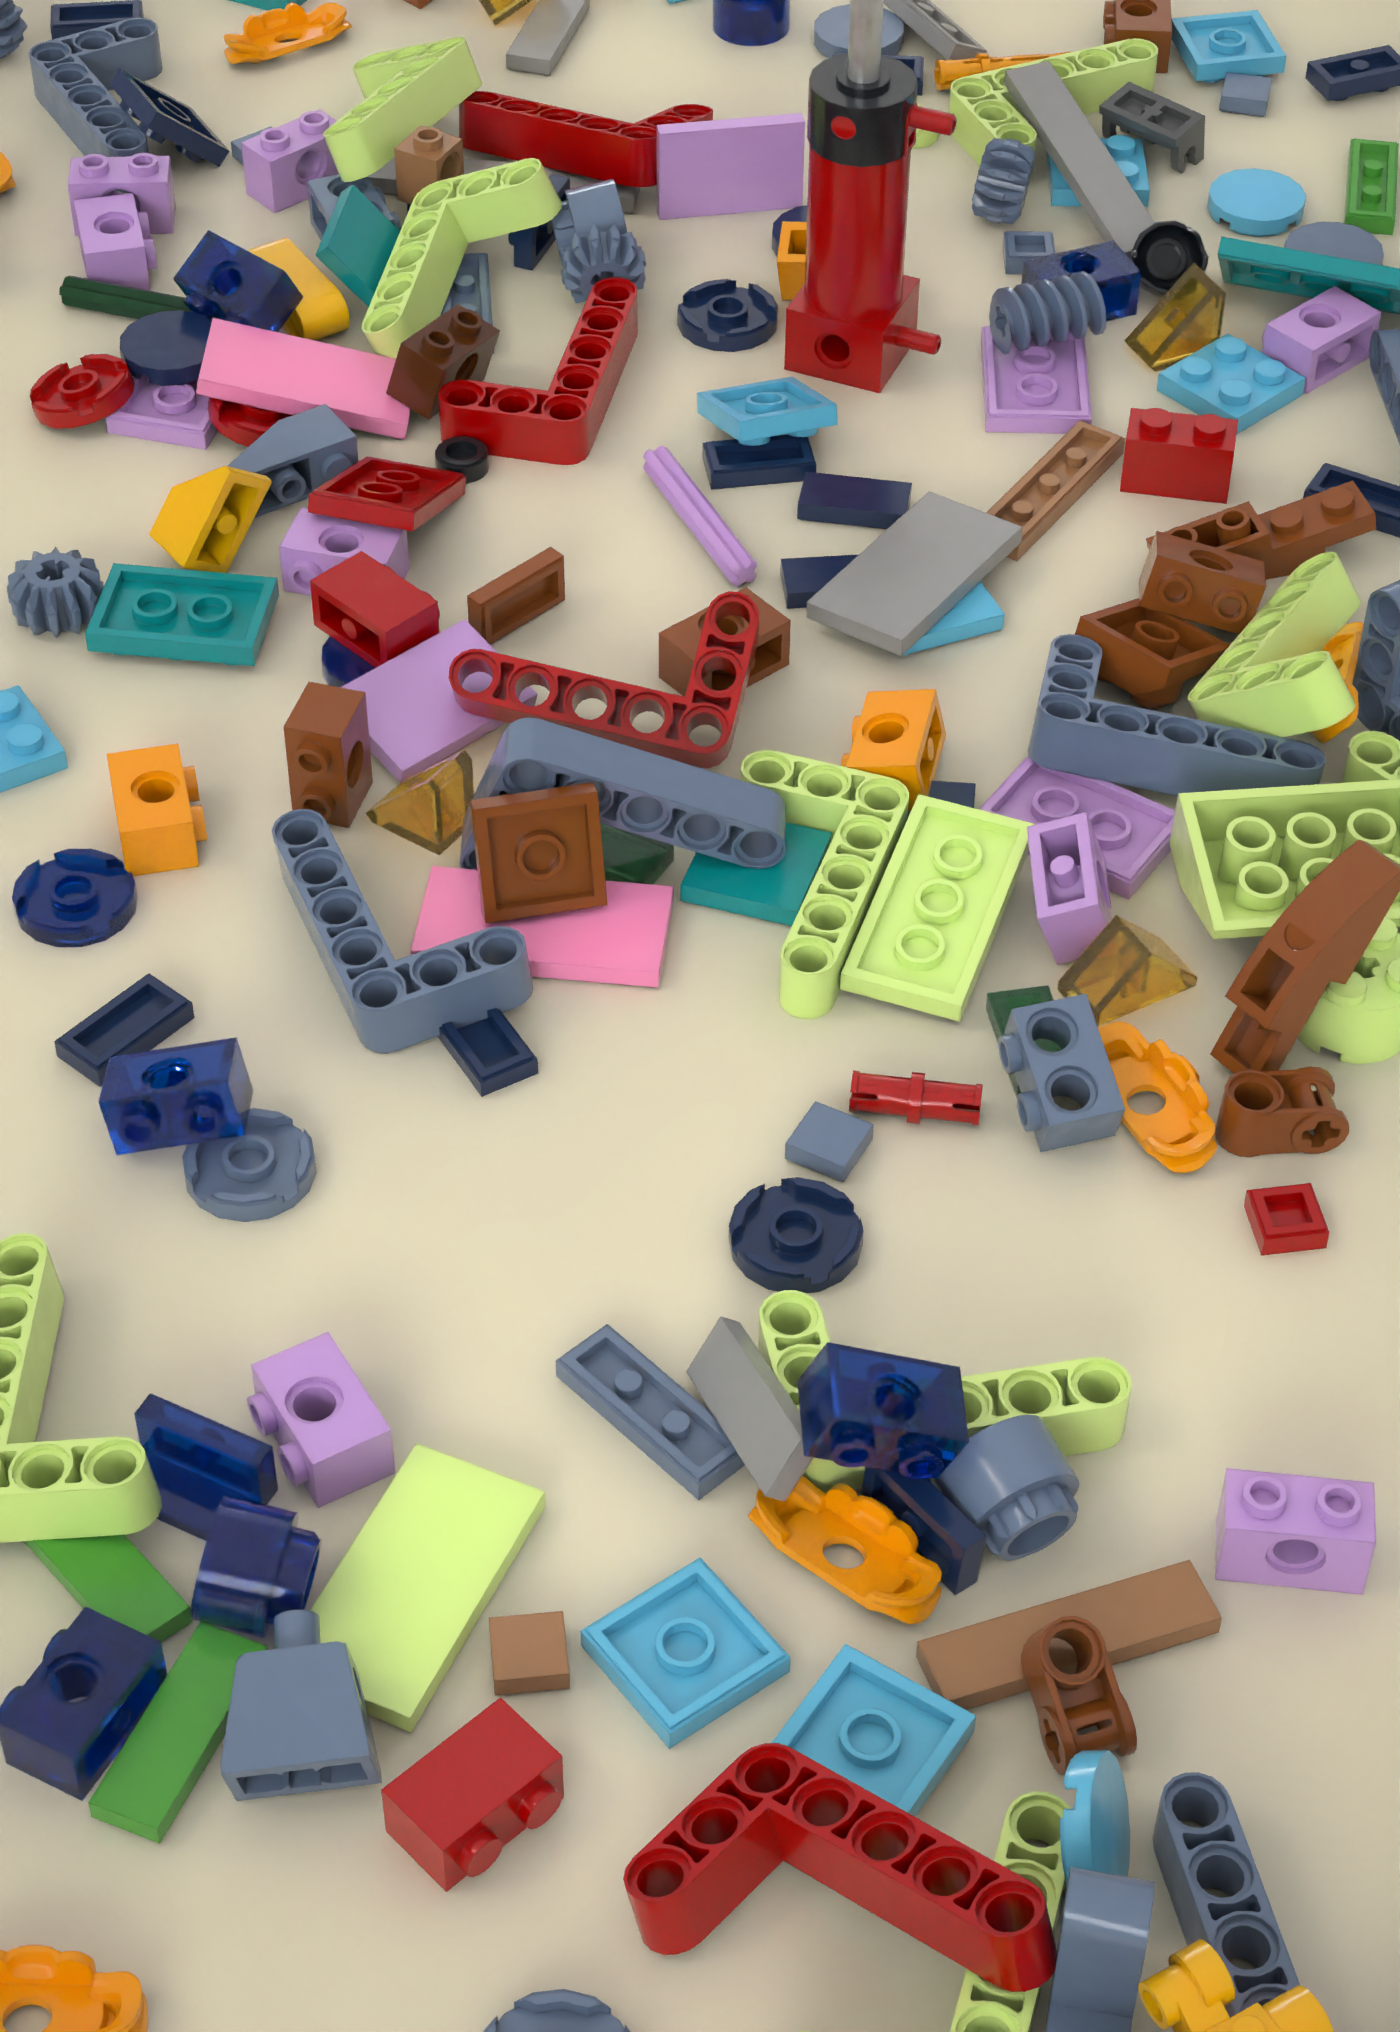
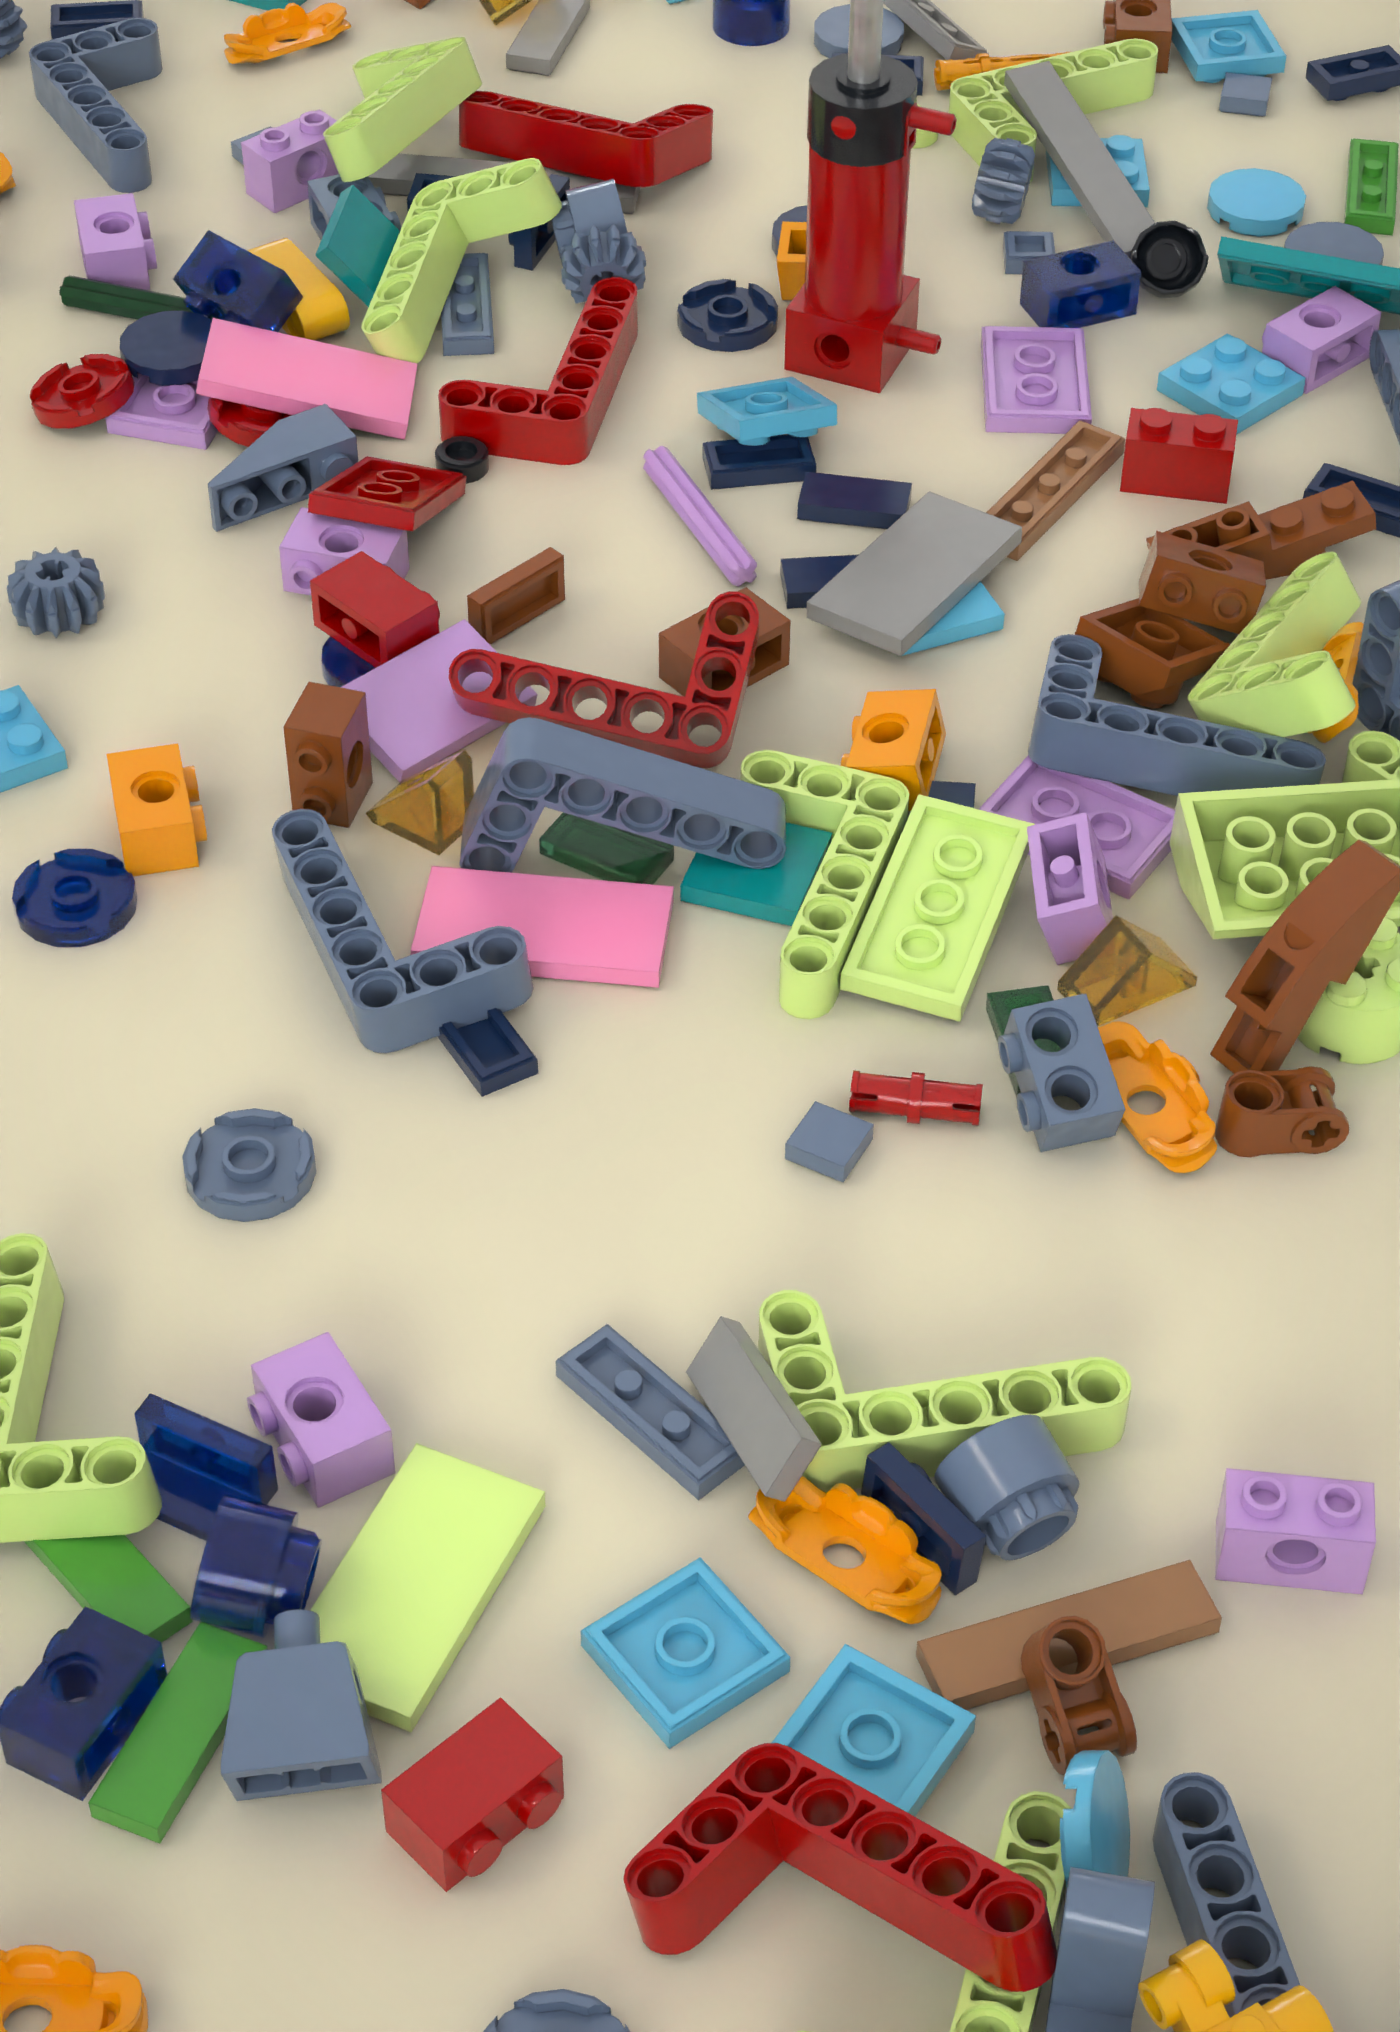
dark blue tile [54,973,195,1087] -> none
lavender brick [68,153,176,236] -> none
teal plate [85,563,279,666] -> none
clear blue brick [98,1037,253,1155] -> none
dark blue plate [109,68,230,167] -> none
yellow slope [149,466,272,573] -> none
reddish brown brick [386,304,500,420] -> none
medium nougat brick [394,125,464,204] -> none
dark orange plate [470,782,607,923] -> none
medium nougat tile [489,1611,570,1695] -> none
lavender tile [656,113,805,220] -> none
dark blue tile [729,1177,864,1293] -> none
clear blue brick [797,1342,969,1479] -> none
sand blue piece [989,271,1106,354] -> none
dark grey hinge [1099,82,1205,173] -> none
clear yellow slope [1125,263,1226,372] -> none
red tile [1244,1183,1329,1256] -> none

